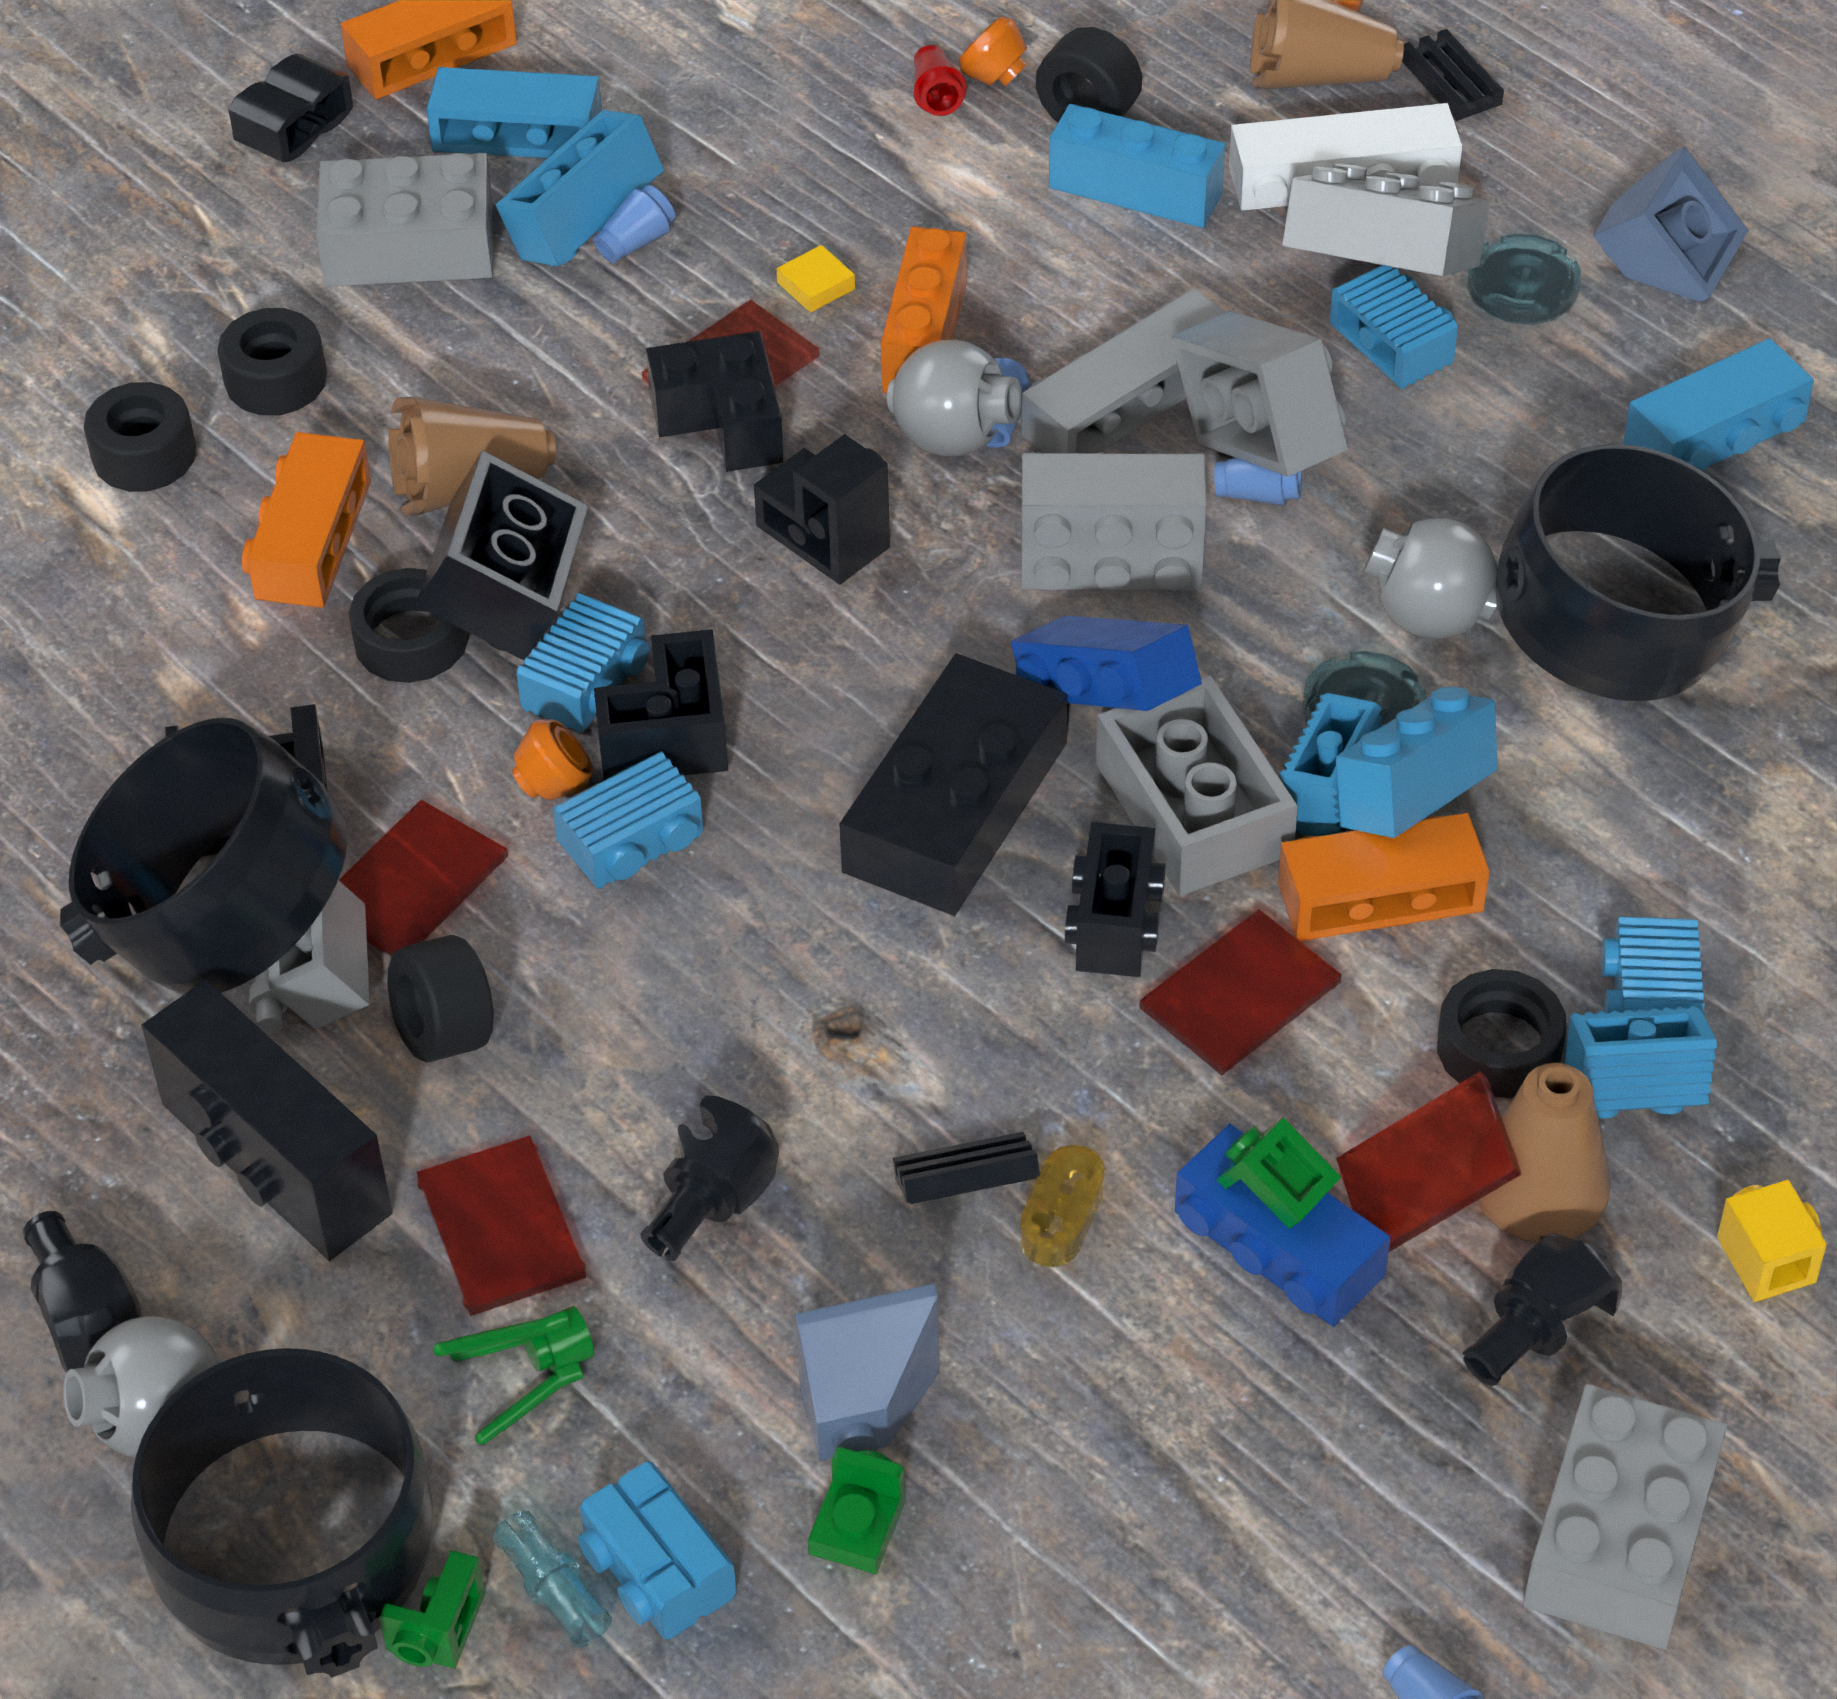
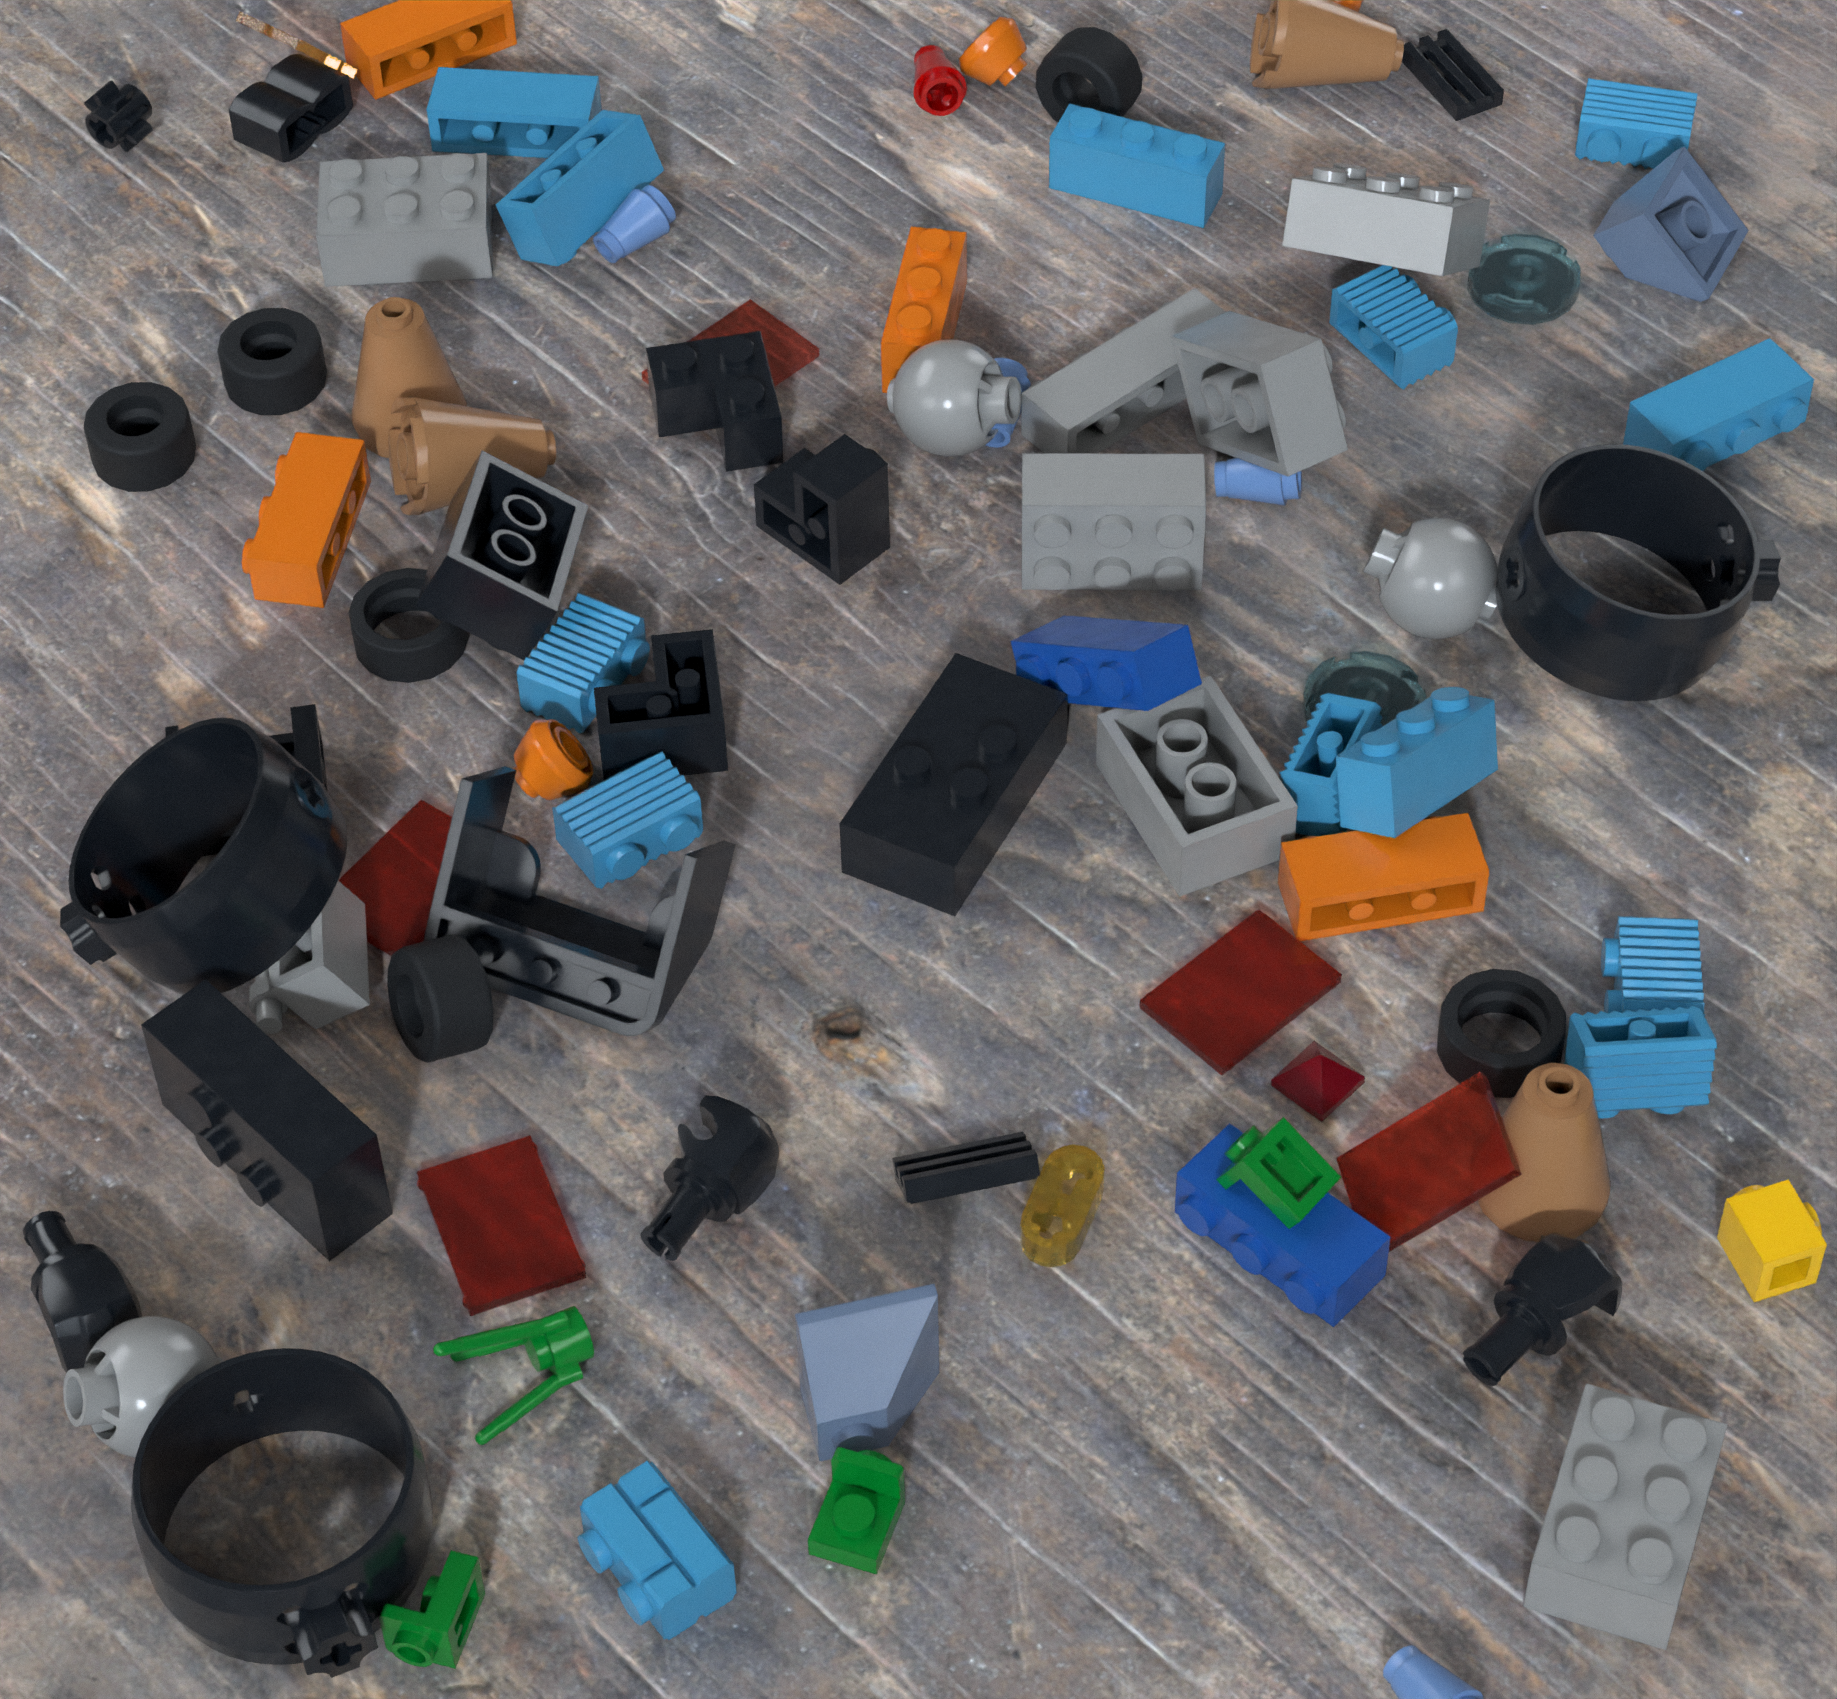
clear light blue pin [493,1510,612,1647] -> none
yellow tile [776,245,855,313] -> none
black brick [1065,822,1166,977] -> none
white brick [1229,103,1462,211] -> none
none -> black gear [84,80,153,152]
none -> clear orange piece [235,11,358,79]
none -> medium nougat cone [351,297,467,458]
none -> black windscreen [424,766,736,1036]
none -> dark red slope [1271,1041,1365,1122]
none -> dark azure brick [1575,78,1698,169]

